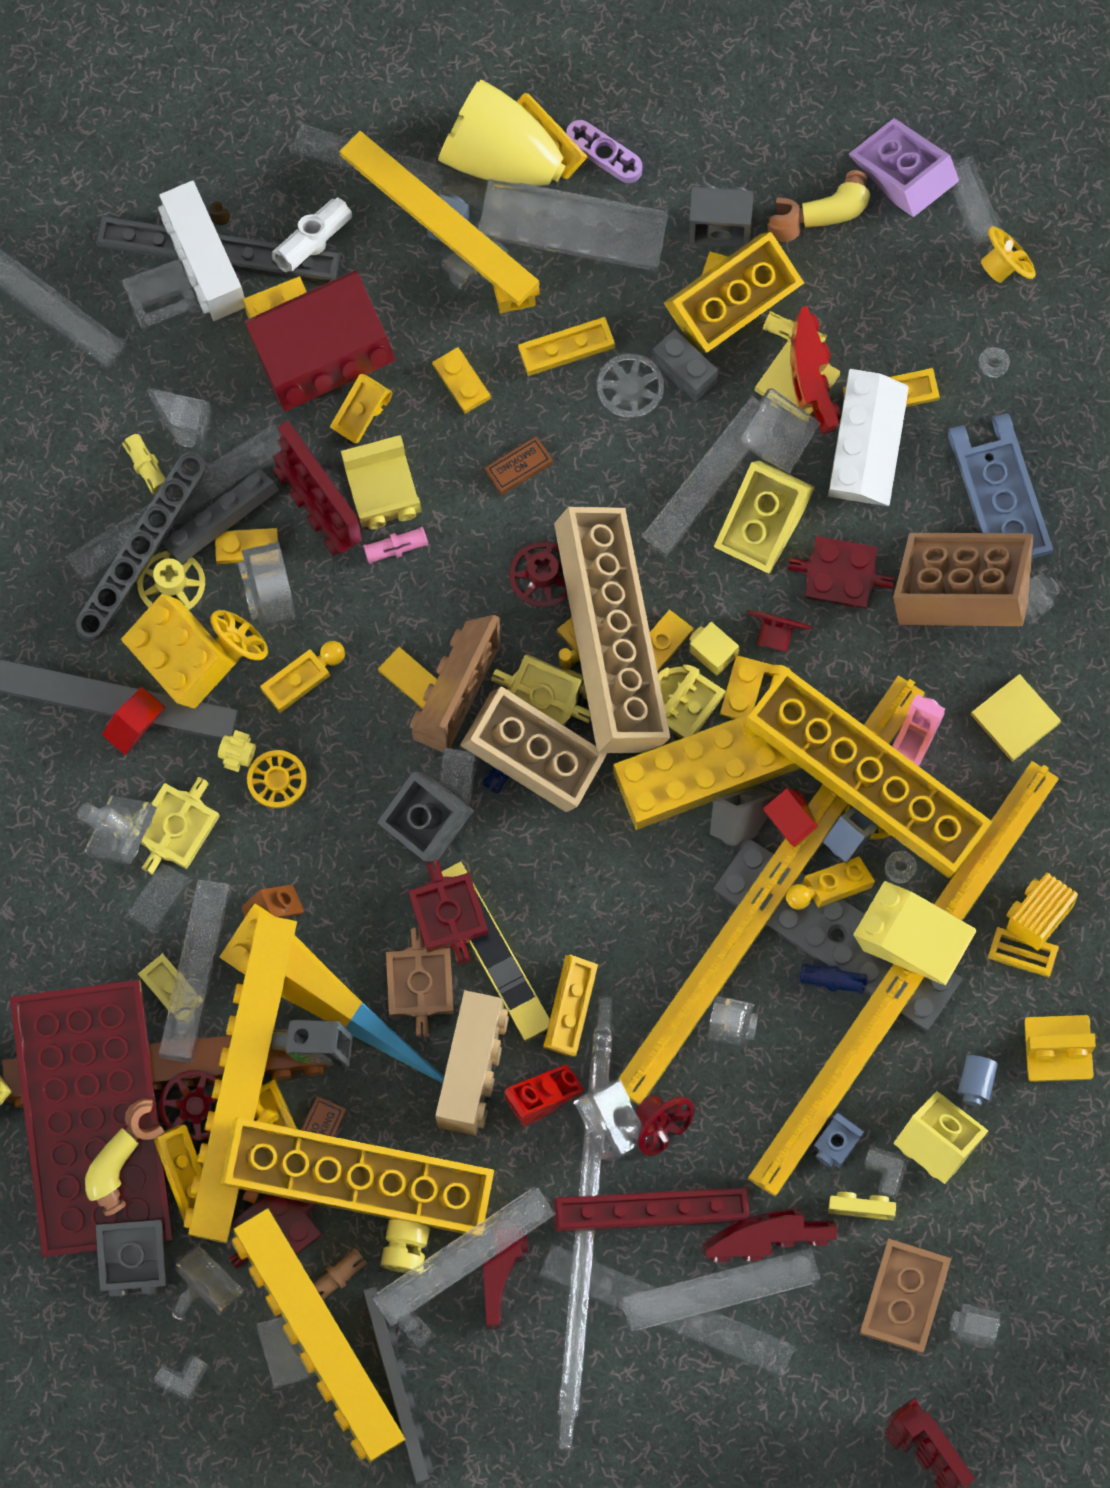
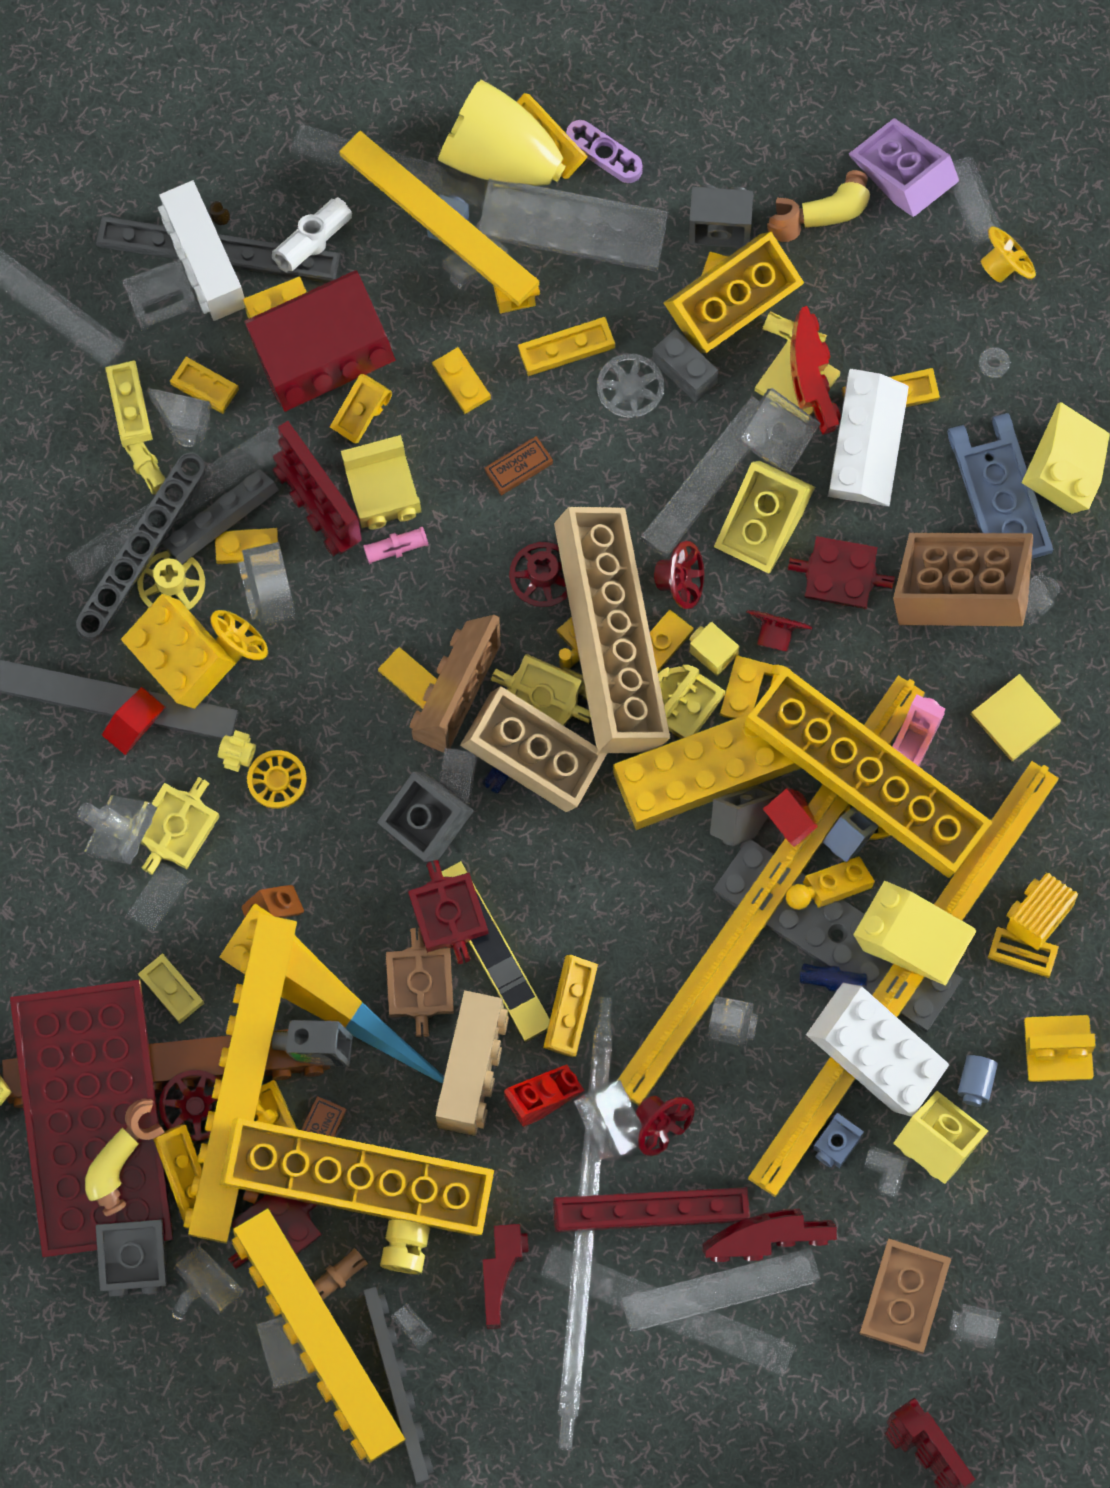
clear piece [153,1355,210,1403] -> none
clear plate [159,880,230,1063] -> none
yellow plate [260,641,345,713] -> none
clear plate [372,1186,556,1326] -> none
light yellow plate [828,1192,896,1221] -> none
clear plate [885,851,917,883] -> none
none -> light yellow tile [105,360,153,447]
none -> yellow plate [170,356,239,414]
none -> dark red wheel [654,541,705,609]
none -> white brick [806,983,949,1117]
none -> light yellow slope [1021,402,1110,514]

